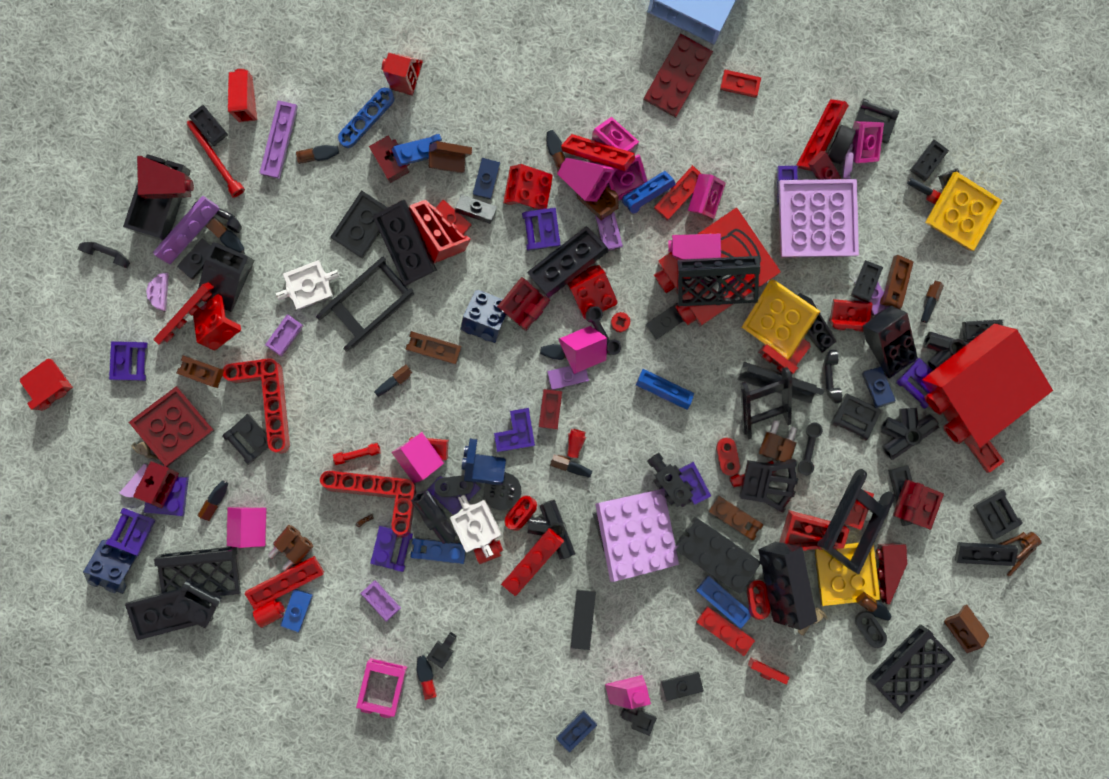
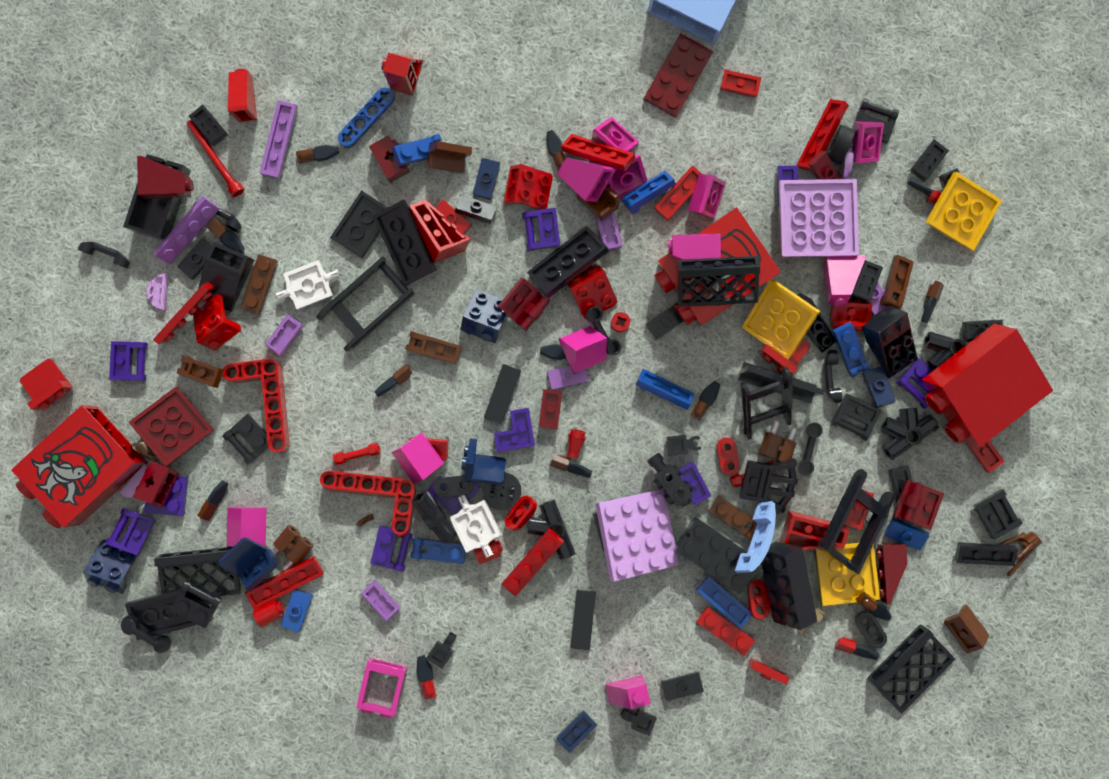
none -> red brick [11,405,148,528]
none -> black bar [121,615,171,653]
none -> dark blue bracket [218,537,278,592]
none -> reddish brown plate [240,254,278,315]
none -> black tile [484,364,521,424]
none -> black plate [666,435,701,456]
none -> piece [690,381,720,421]
none -> light blue slope [735,501,776,573]
none -> slope [823,255,865,306]
none -> blue plate [832,322,870,378]
none -> piece [835,637,879,660]
none -> blue plate [884,518,929,550]

